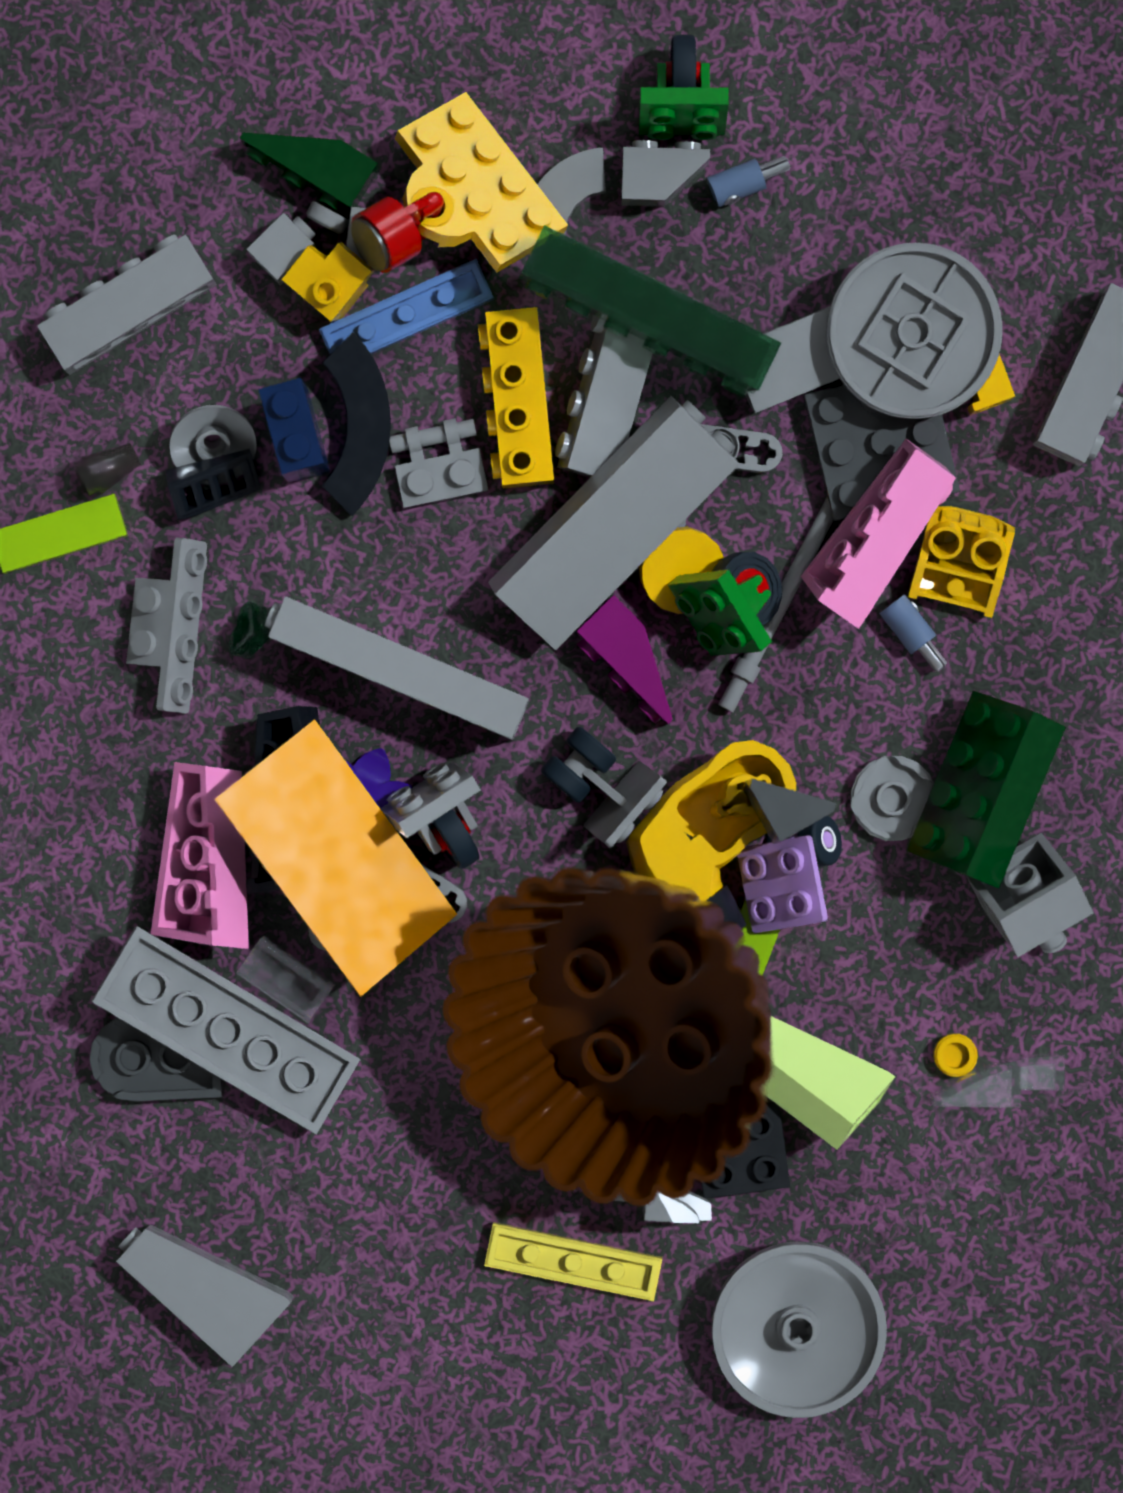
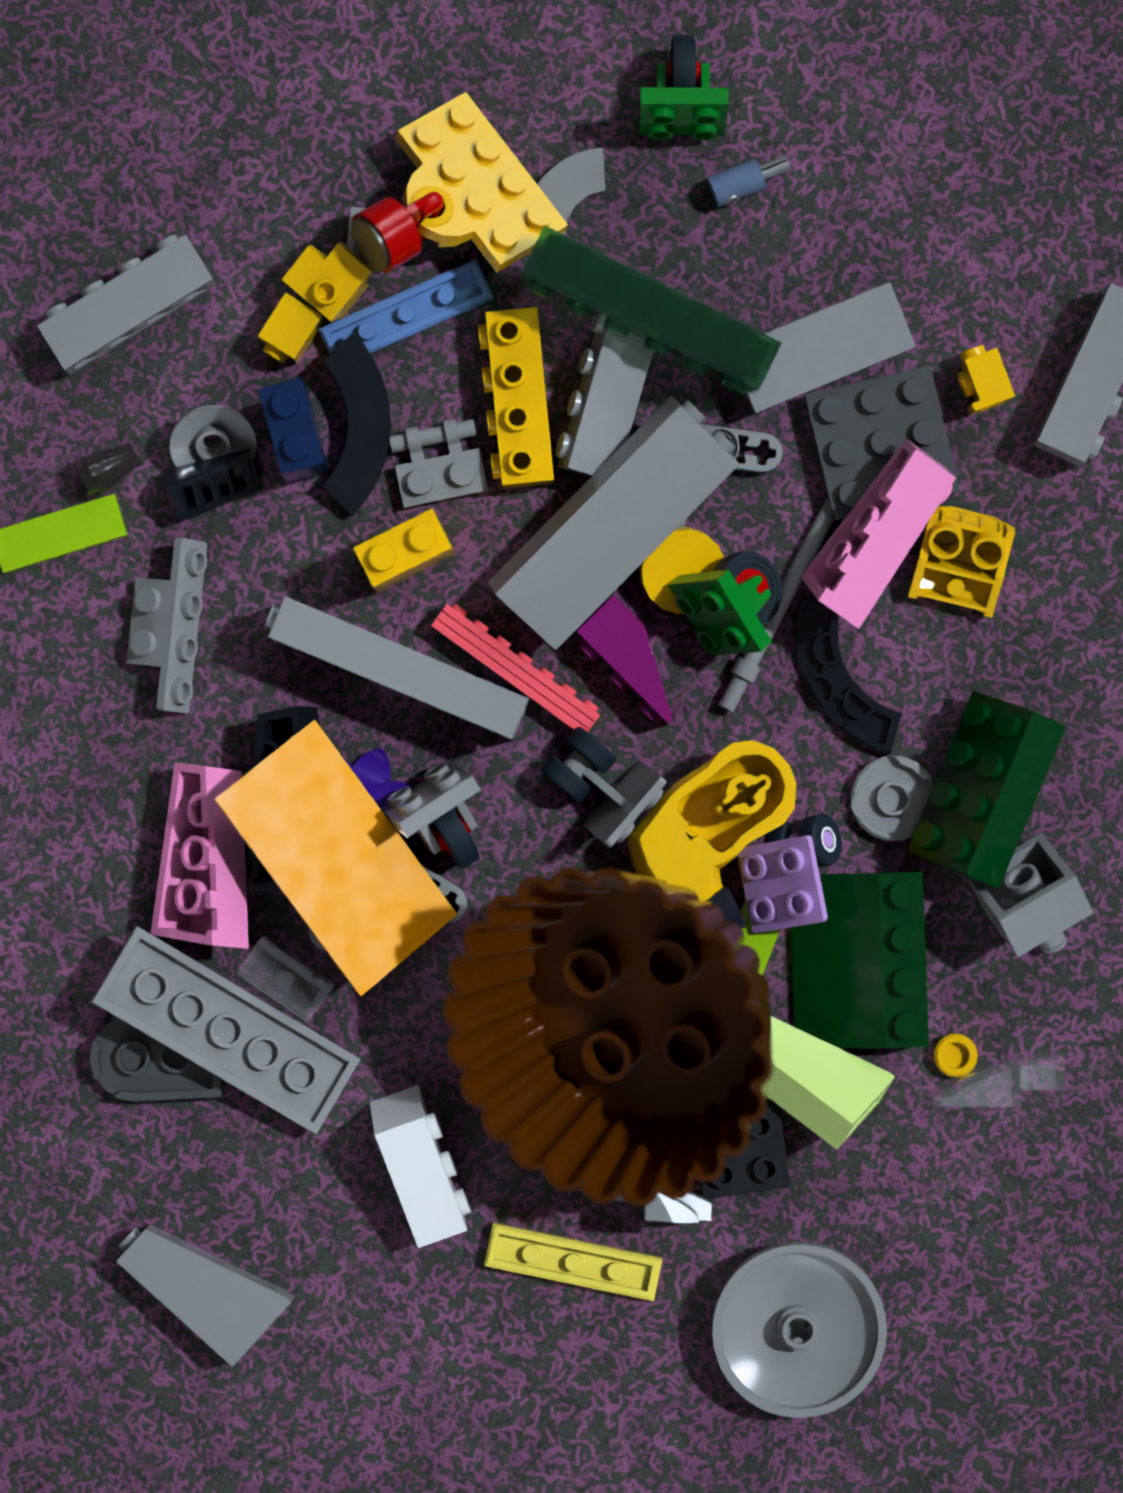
clear green tile [229,601,270,659] -> none
dark green slope [240,132,380,213] -> none
light grey brick [247,213,316,286] -> none
light grey tile [306,201,349,235] -> none
light grey slope [621,140,710,207] -> none
dark grey slope [743,779,836,844] -> none
light grey plate [826,243,1002,419] -> none
sand blue piece [879,594,947,672] -> none
none -> yellow brick [258,292,325,365]
none -> yellow brick [354,508,455,593]
none -> white wedge [370,1085,471,1248]
none -> coral piece [431,603,600,732]
none -> dark green slope [790,871,929,1048]
none -> black tile [794,596,902,755]

